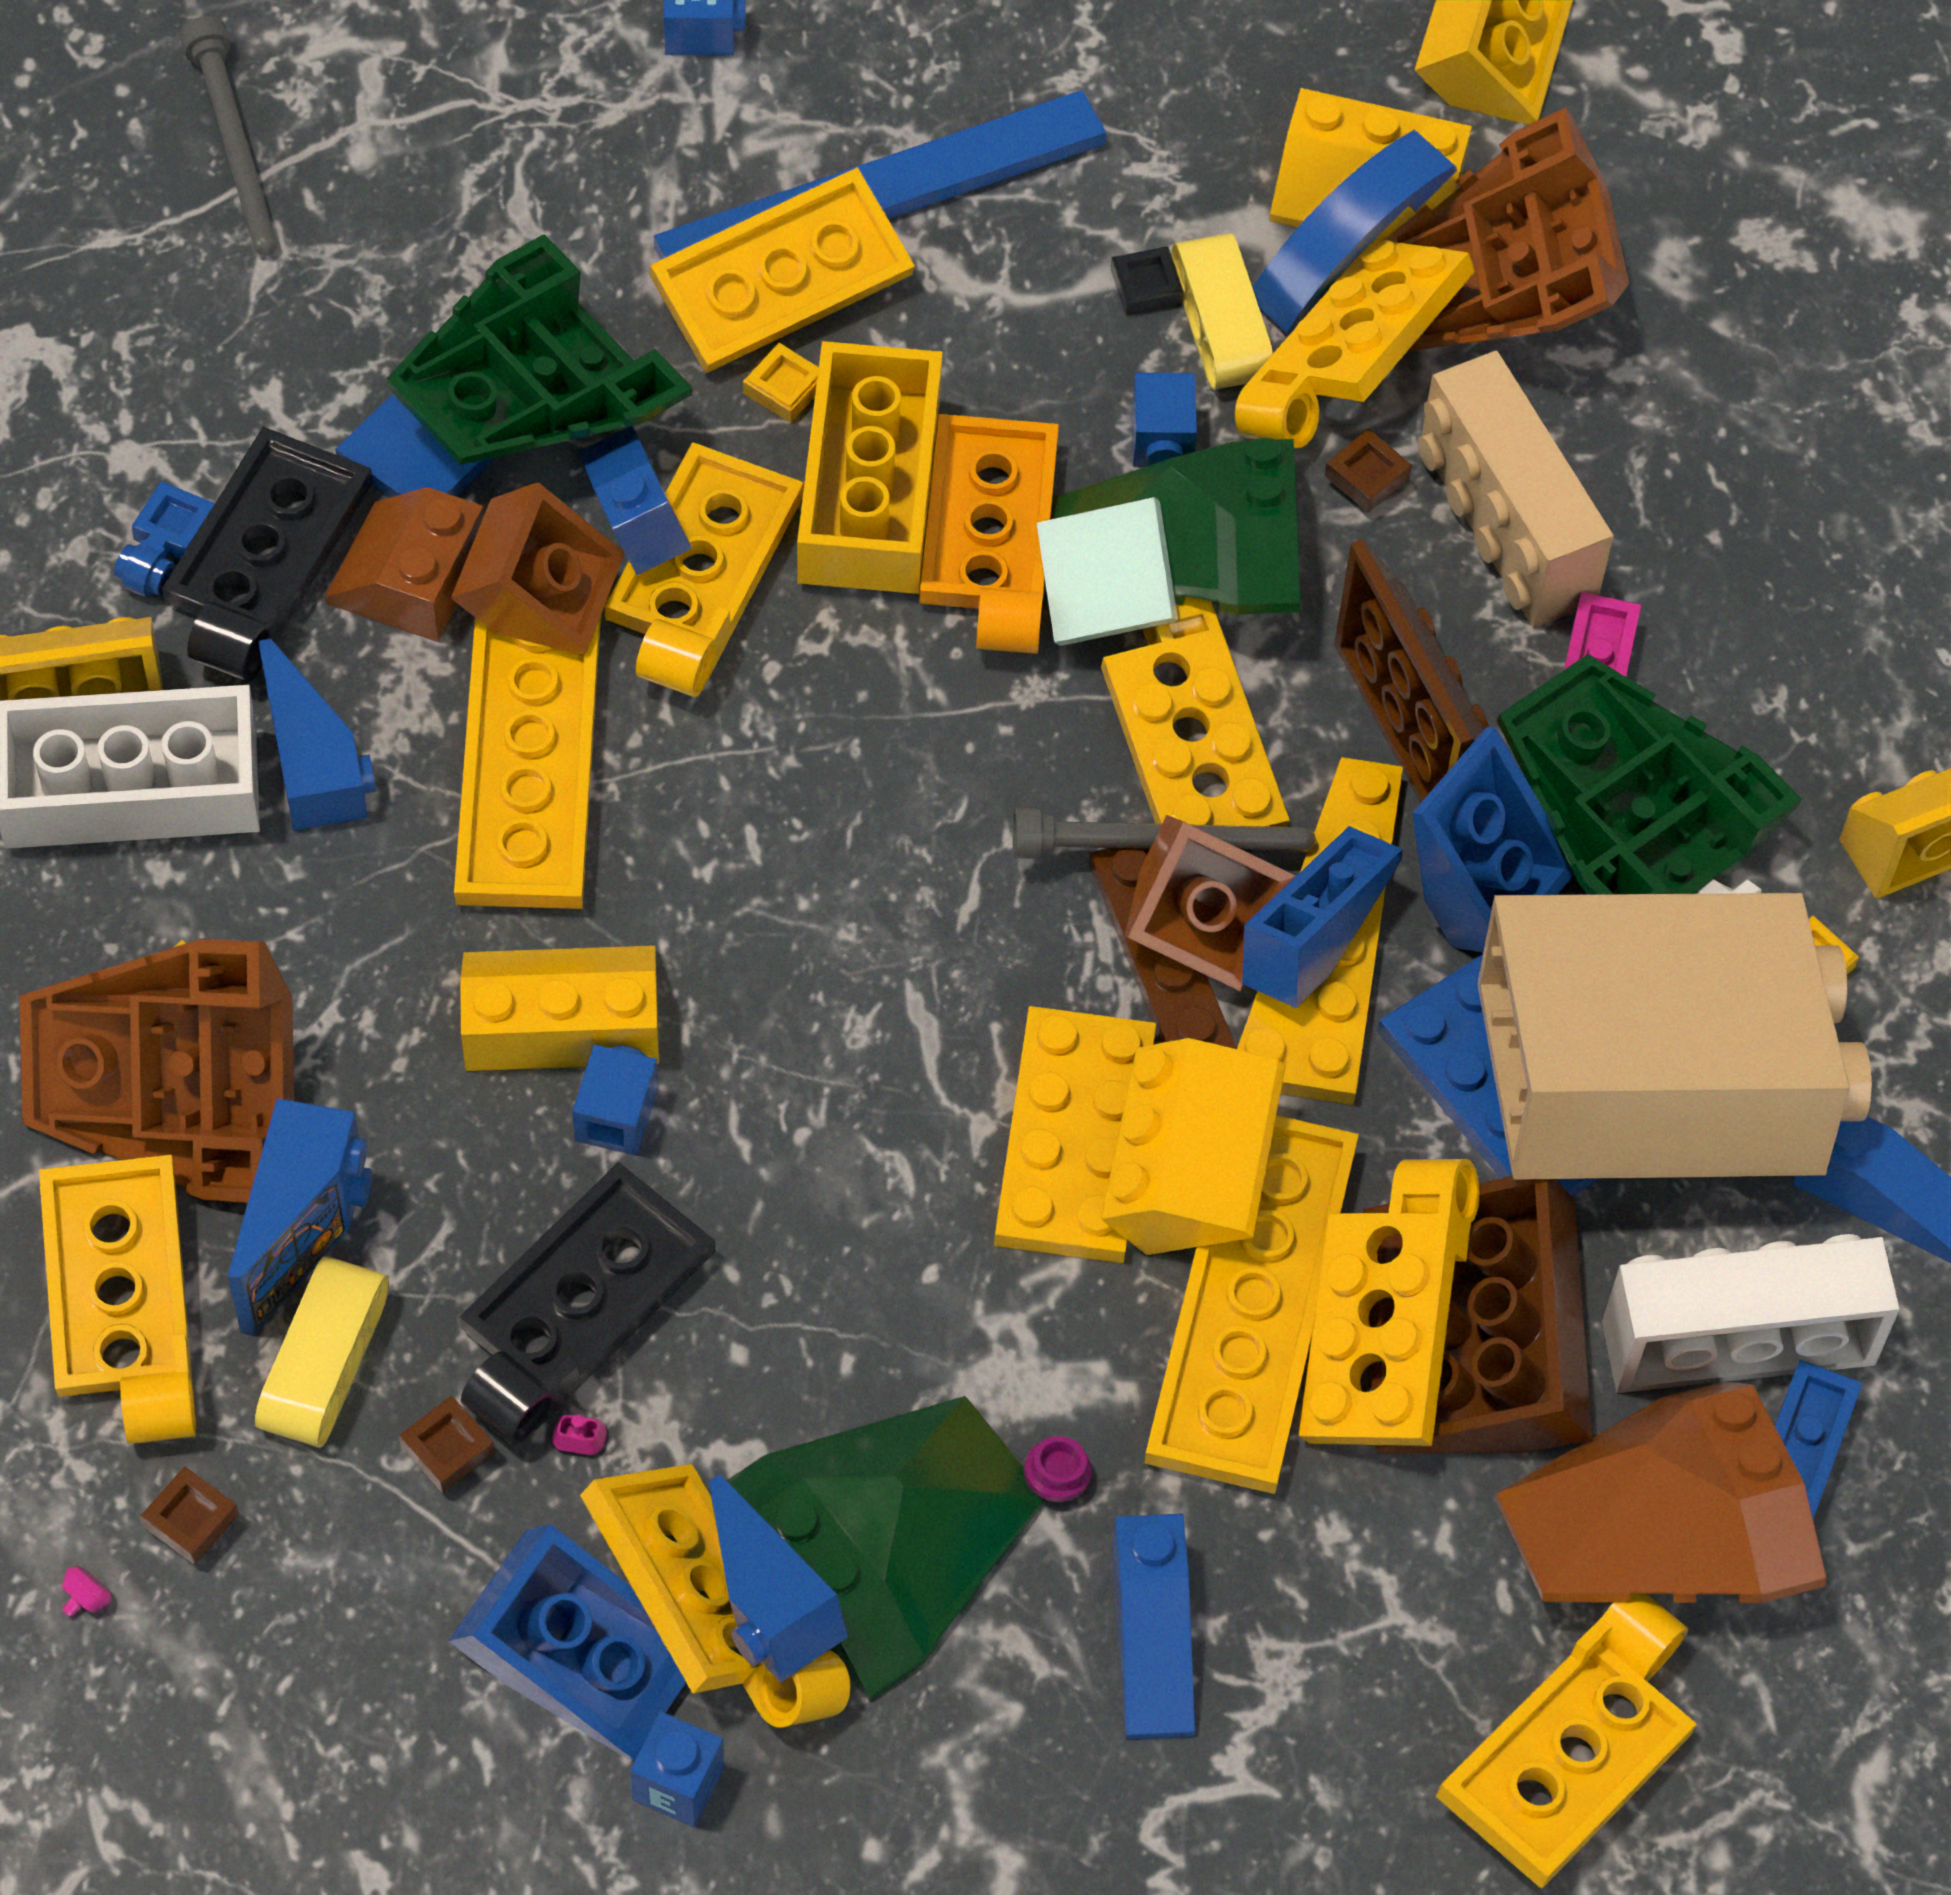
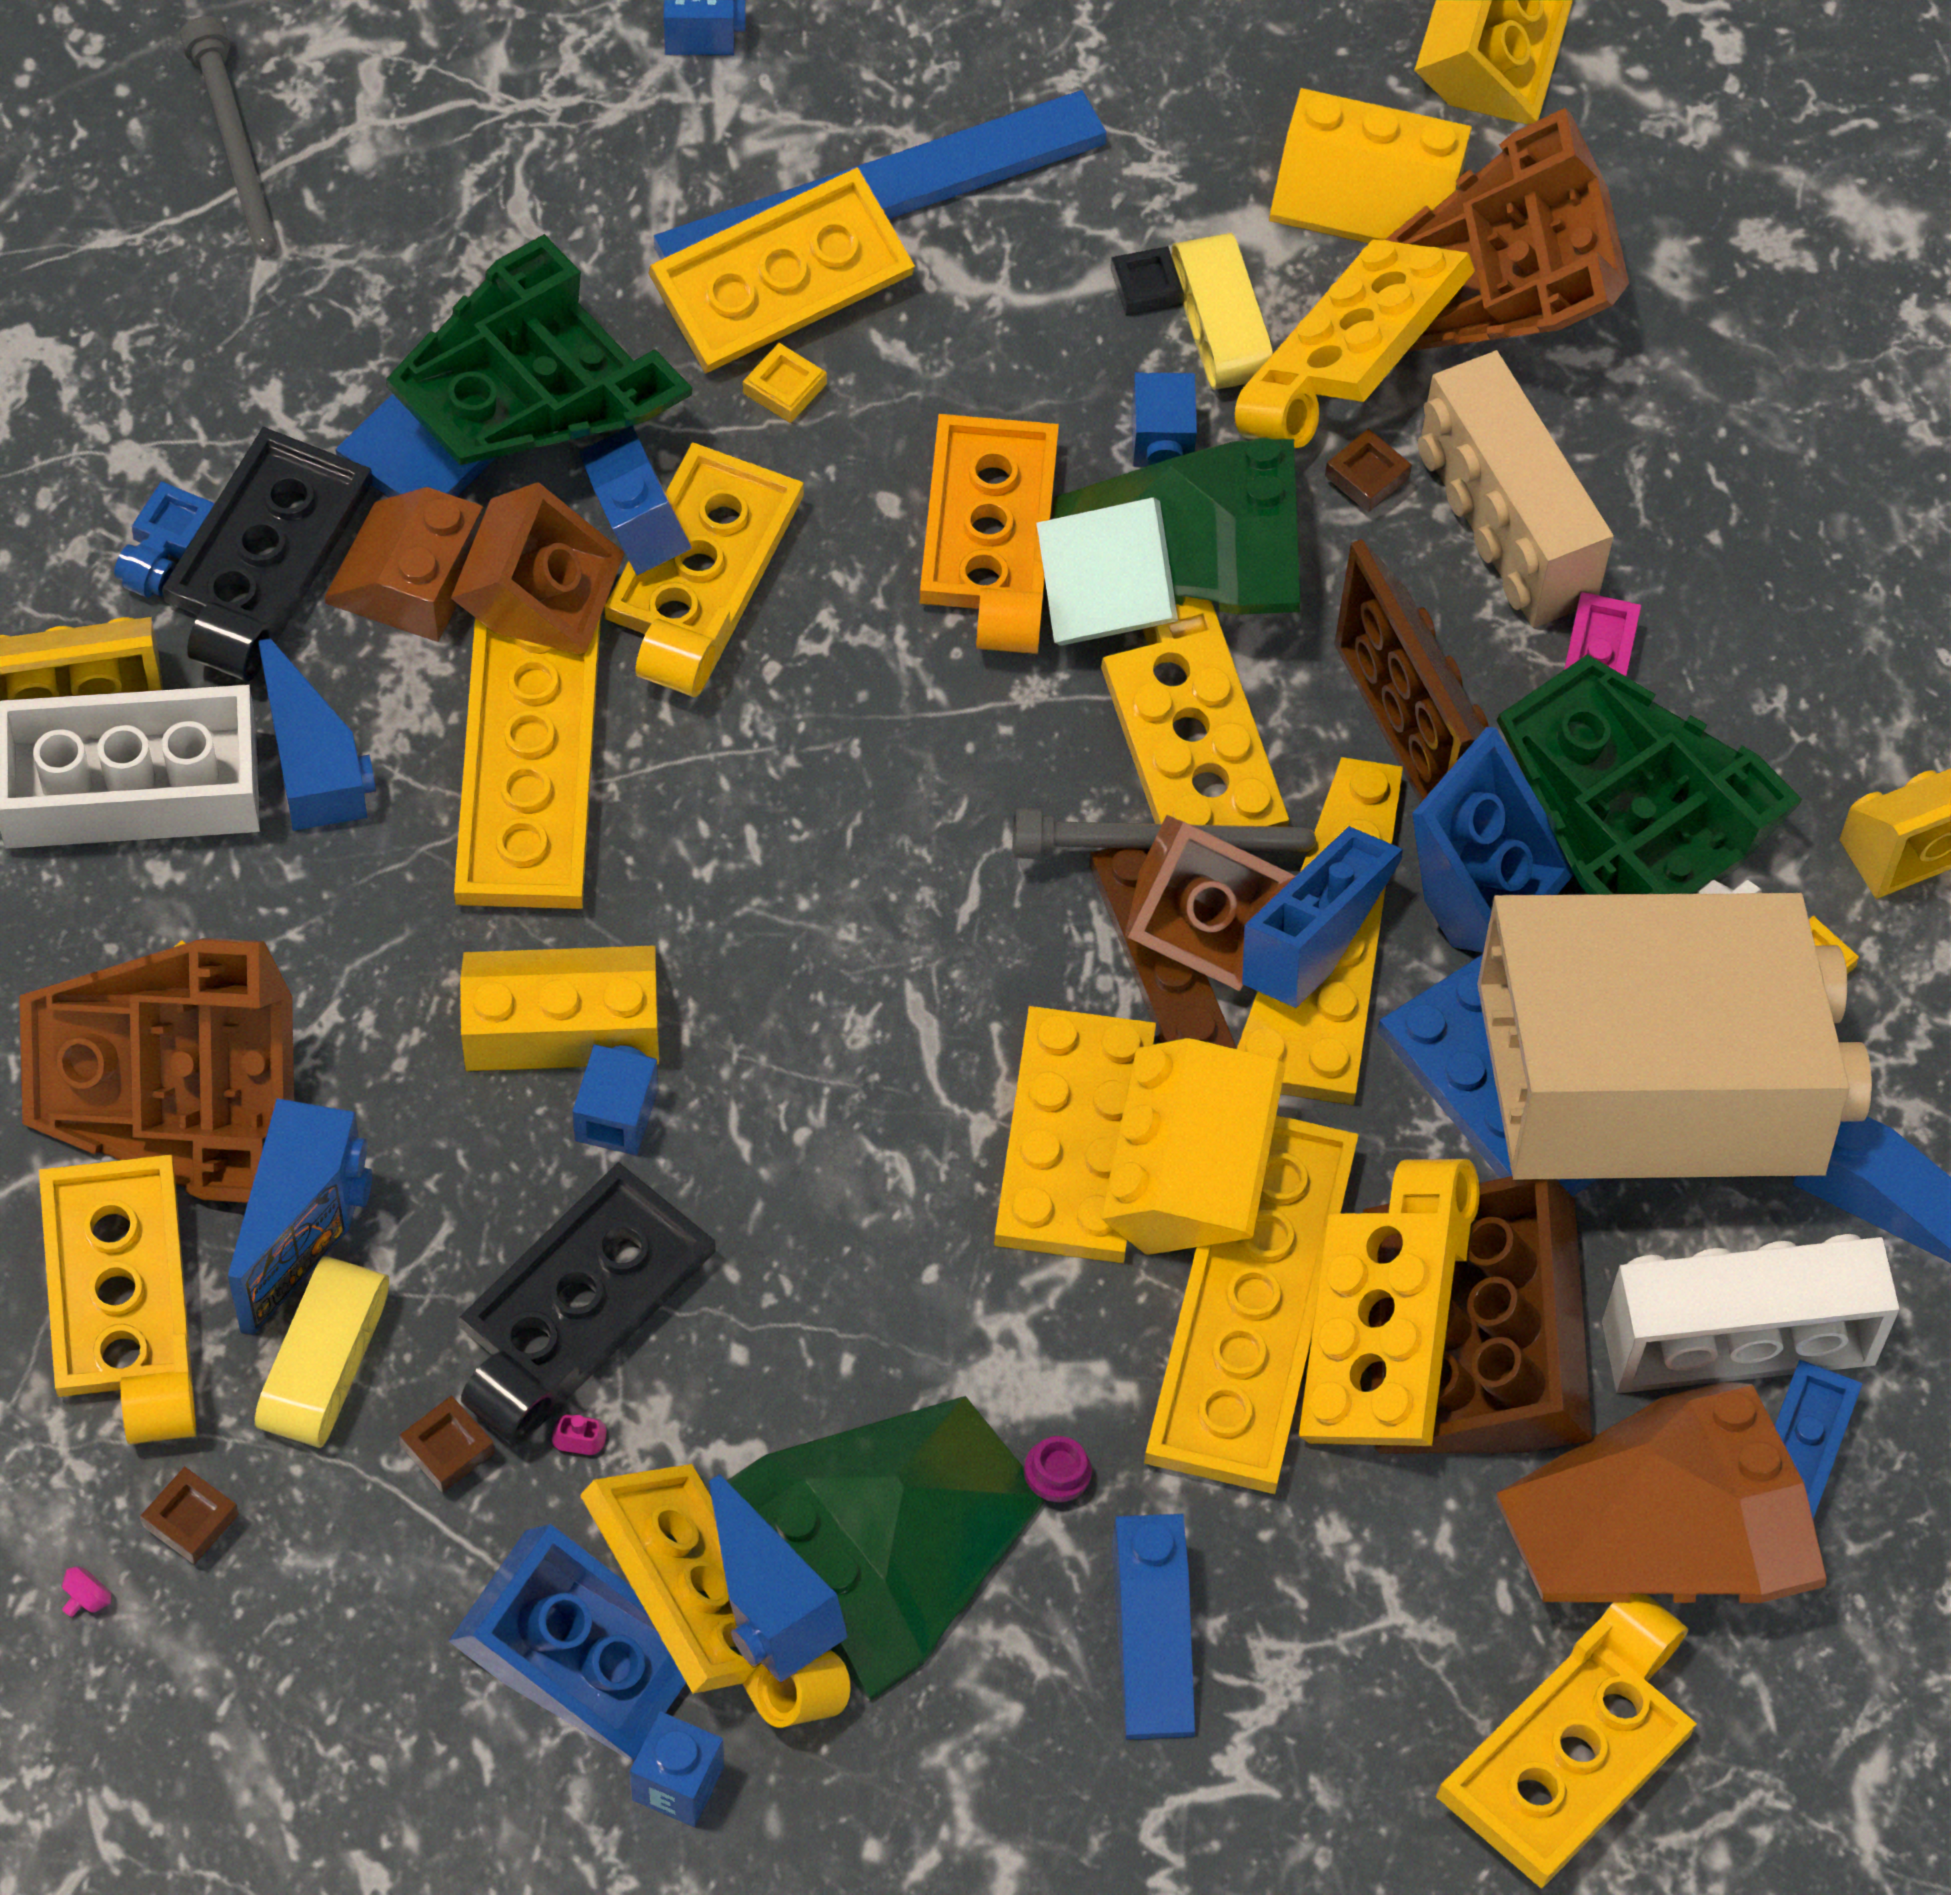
yellow brick [797,341,943,594] -> none
blue slope [1252,130,1457,336] -> none

